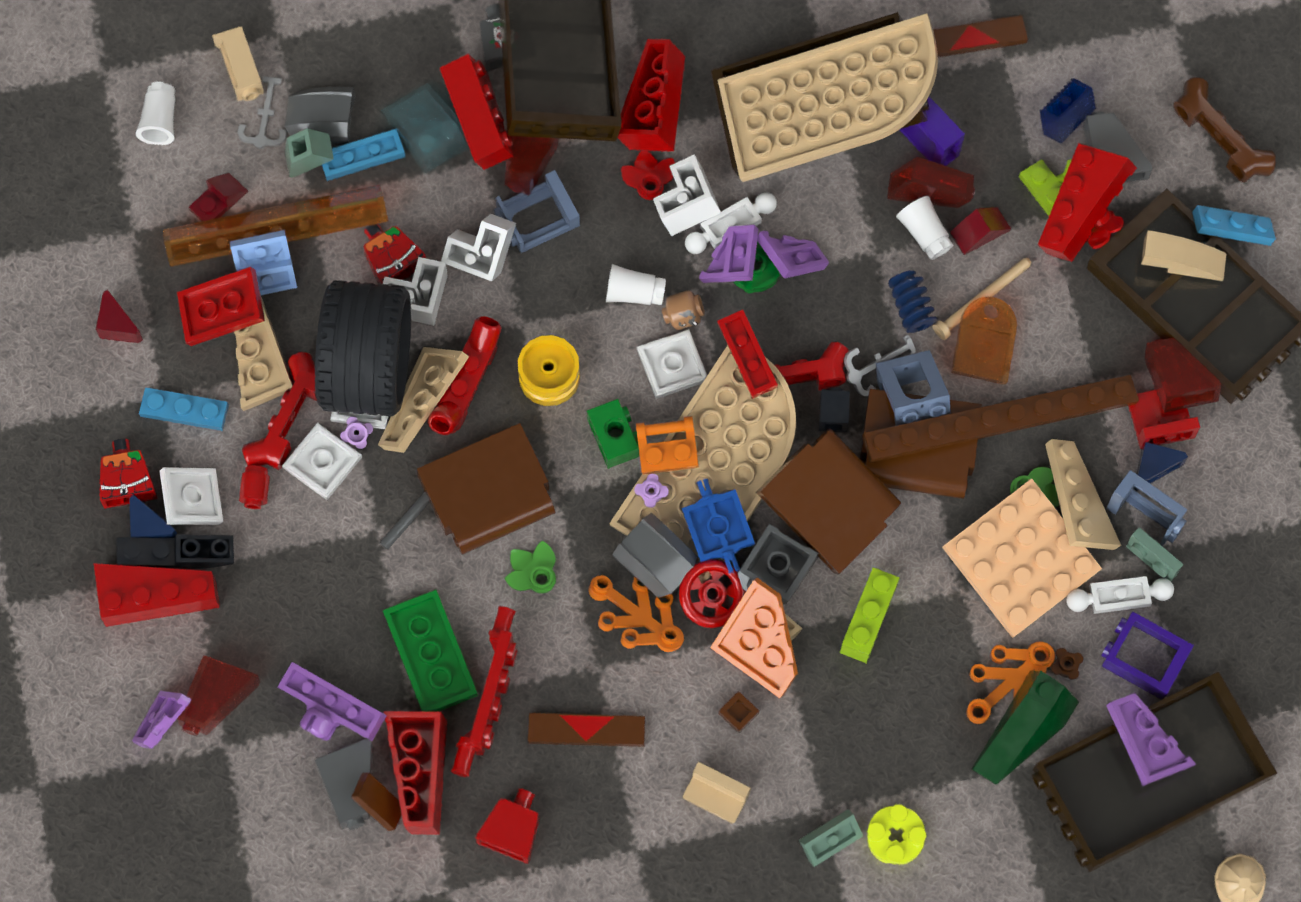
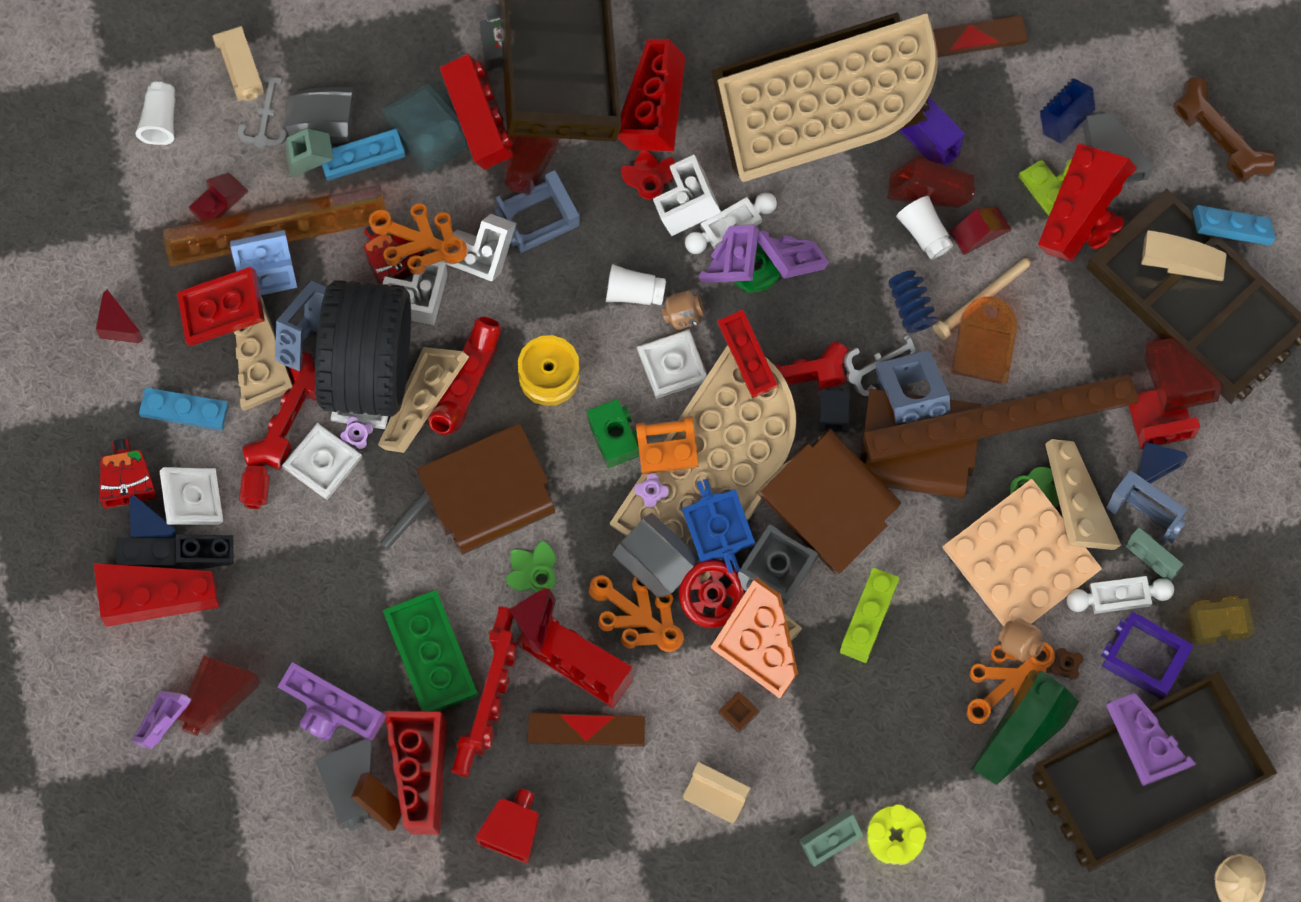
none -> sand blue panel [275,281,327,371]
none -> orange plant [369,203,468,275]
none -> dark red slope [509,588,556,653]
none -> red wedge [517,616,633,709]
none -> medium nougat head [999,618,1044,662]
none -> clear yellow brick [1187,596,1255,646]

